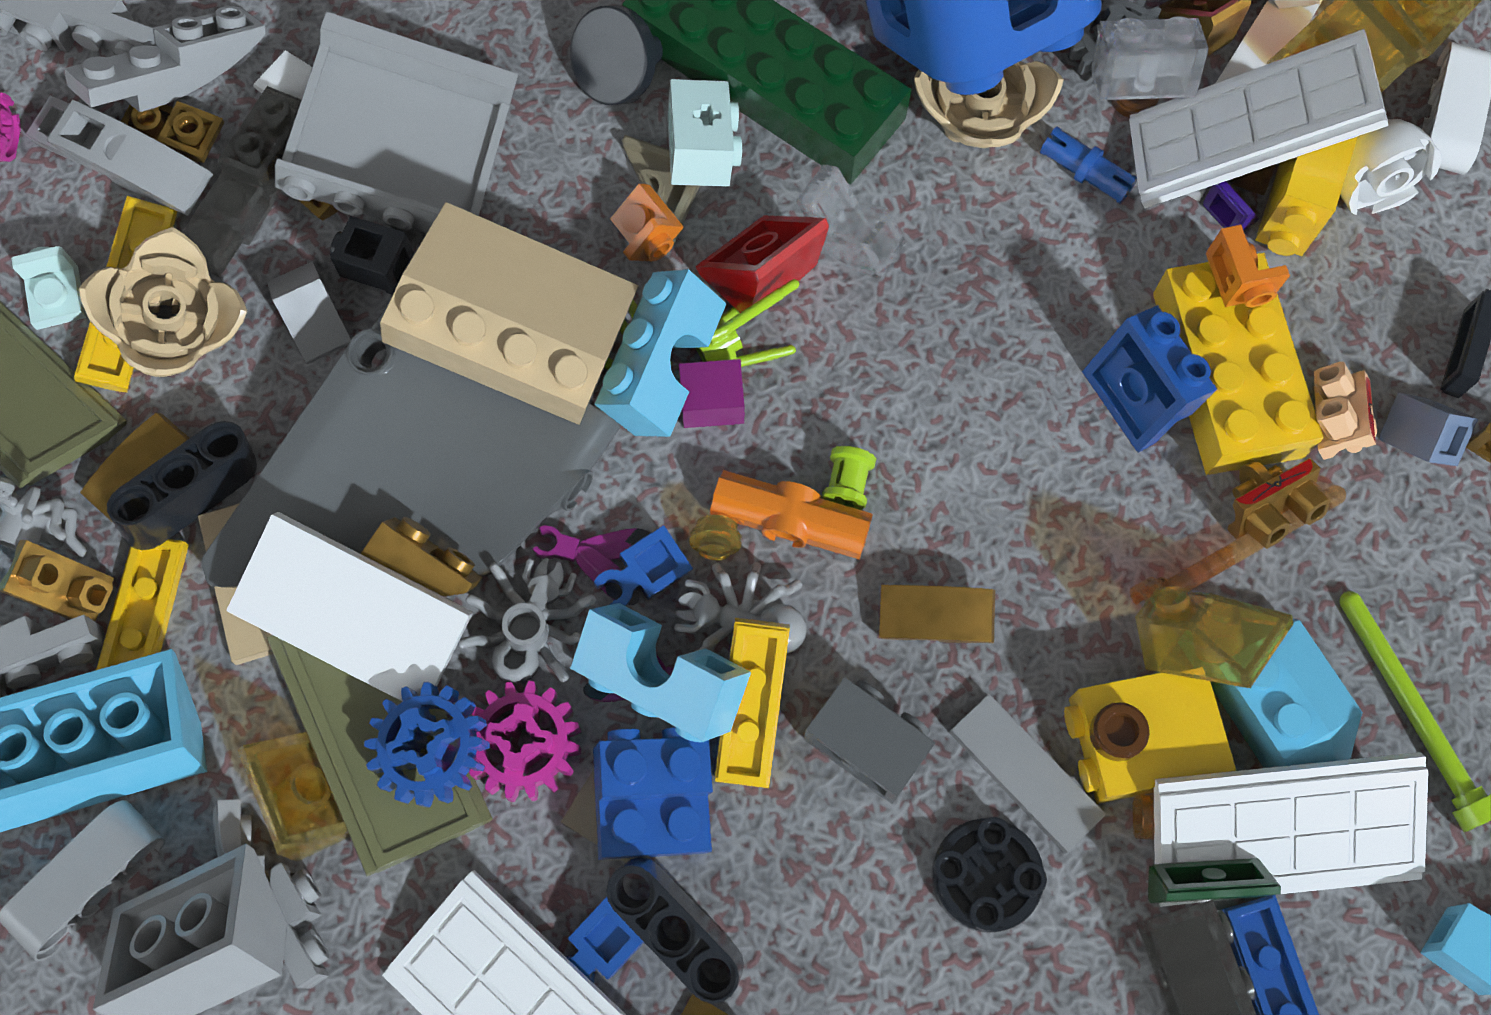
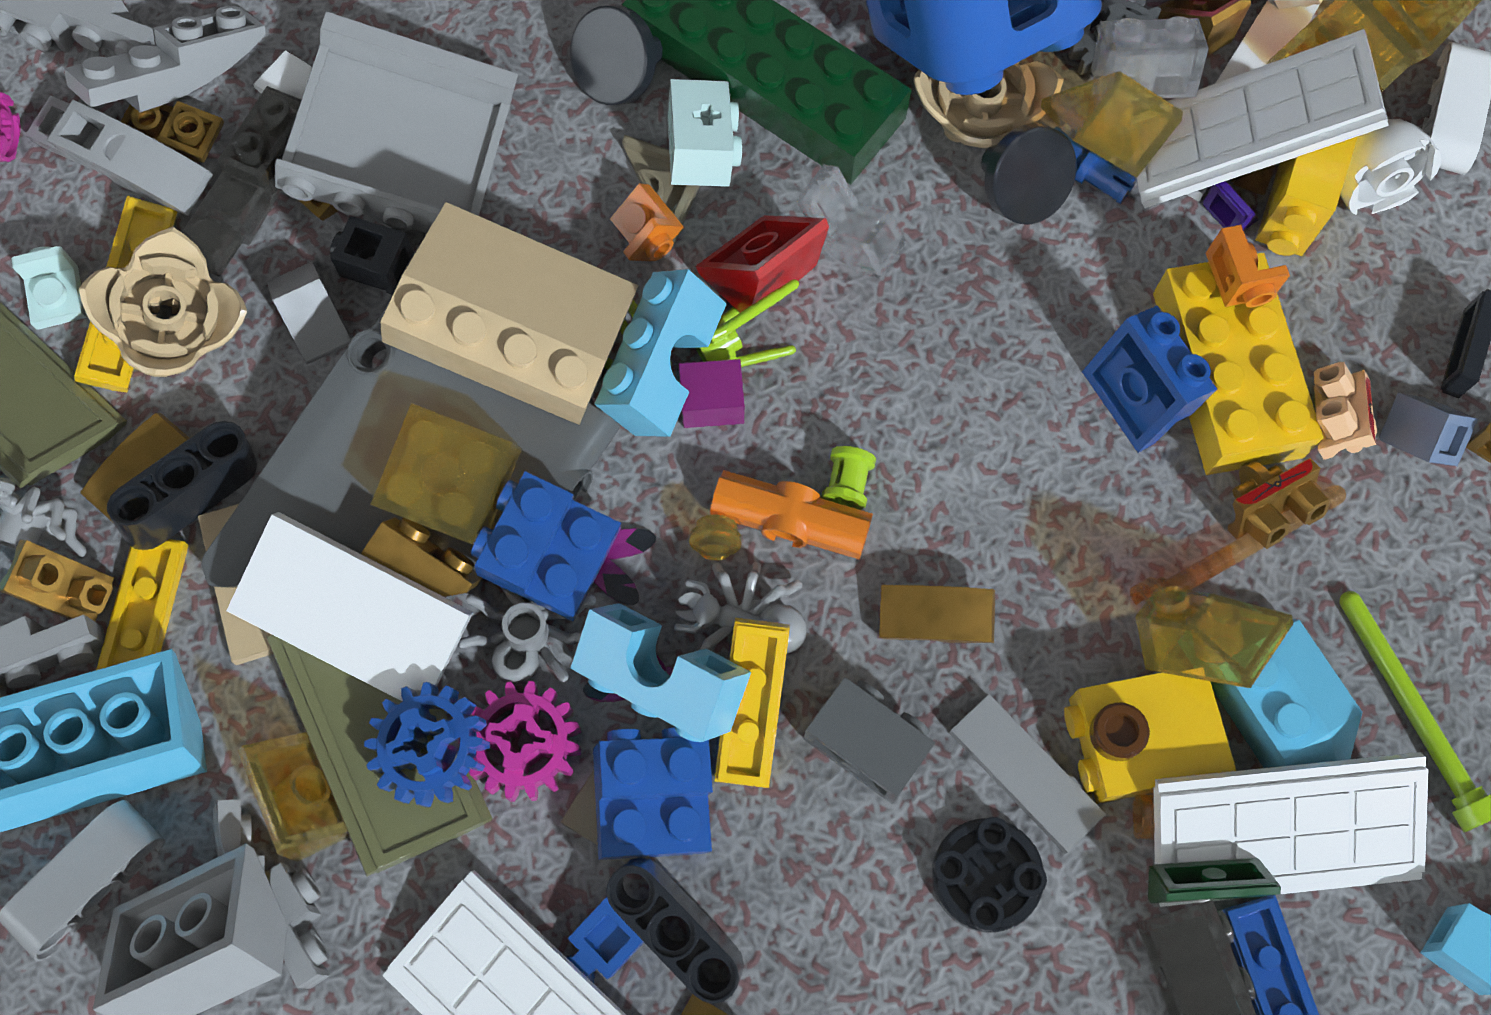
blue plate [594,525,693,606] -> none
none -> clear yellow brick [370,403,522,545]
none -> blue plate [471,471,621,622]
none -> black tile [981,122,1077,225]
none -> clear yellow slope [1041,71,1183,178]

